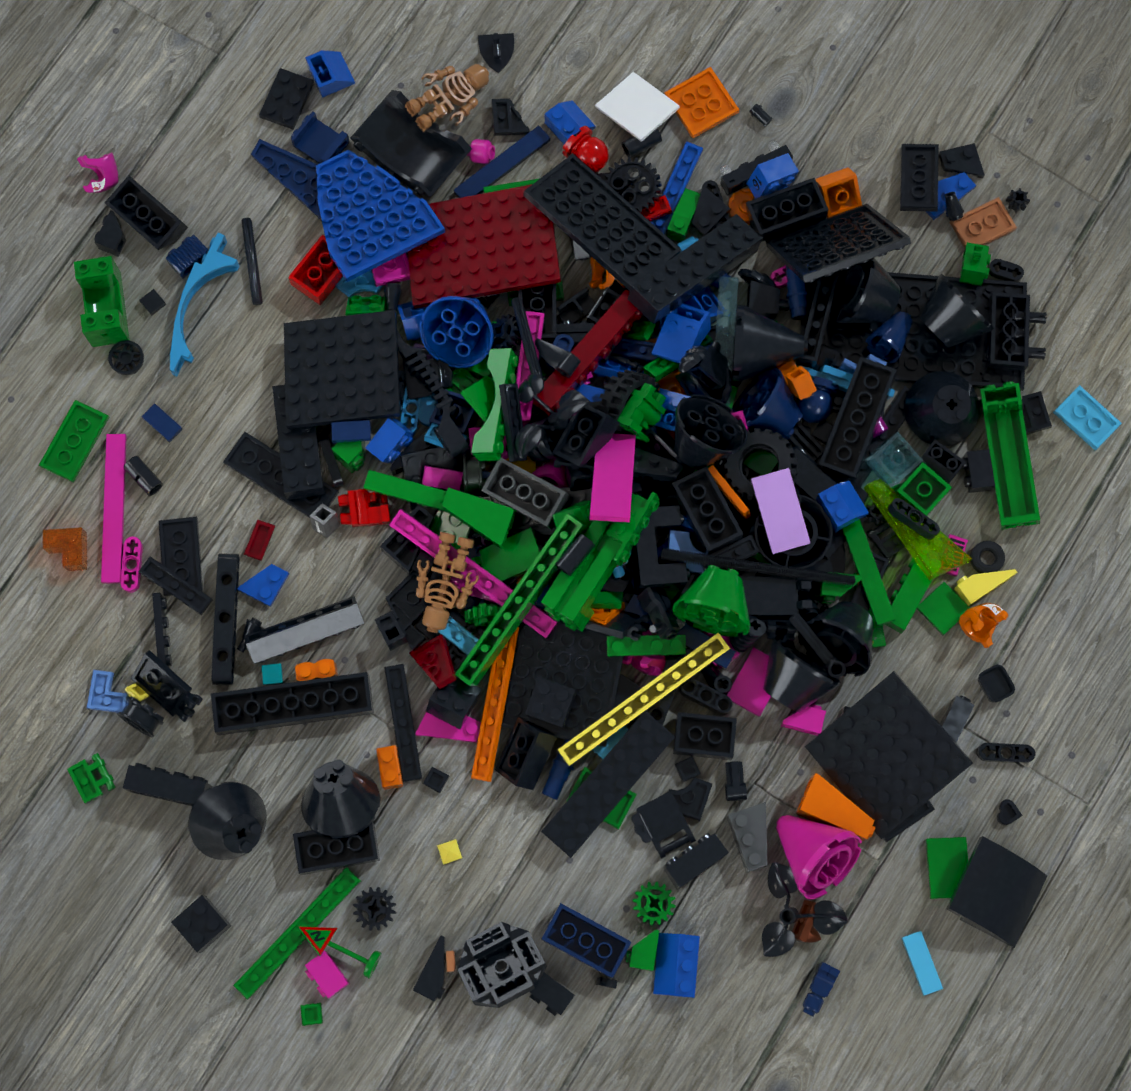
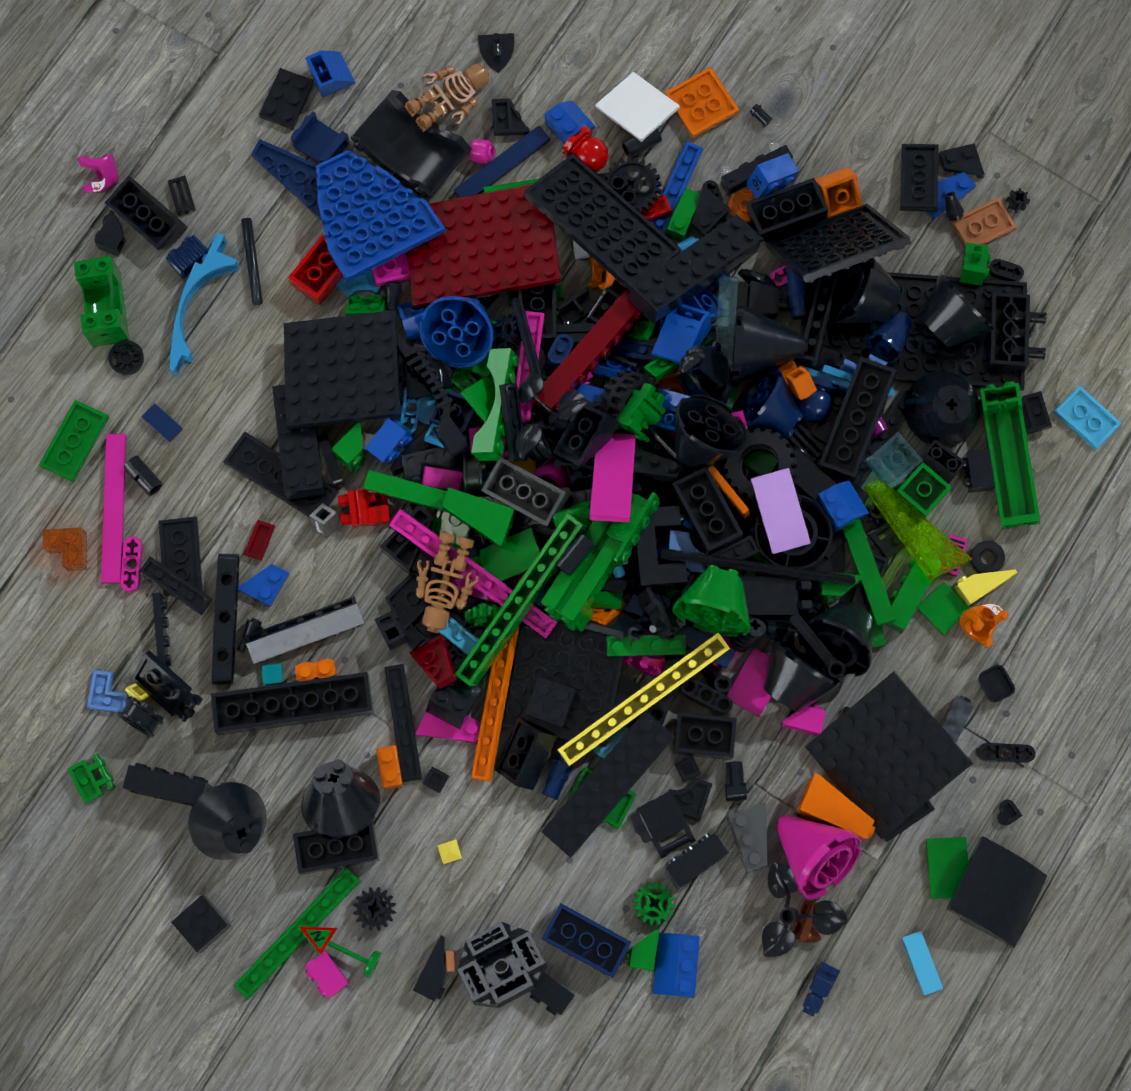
black tile [139,289,166,316] -> none
green tile [300,1003,323,1026] -> none
dark blue tile [332,420,371,443] -> none
black piece [535,338,581,378] -> none
black tile [596,977,618,989] -> none
black beam [888,498,940,540] -> none
none -> black tile [168,175,196,216]

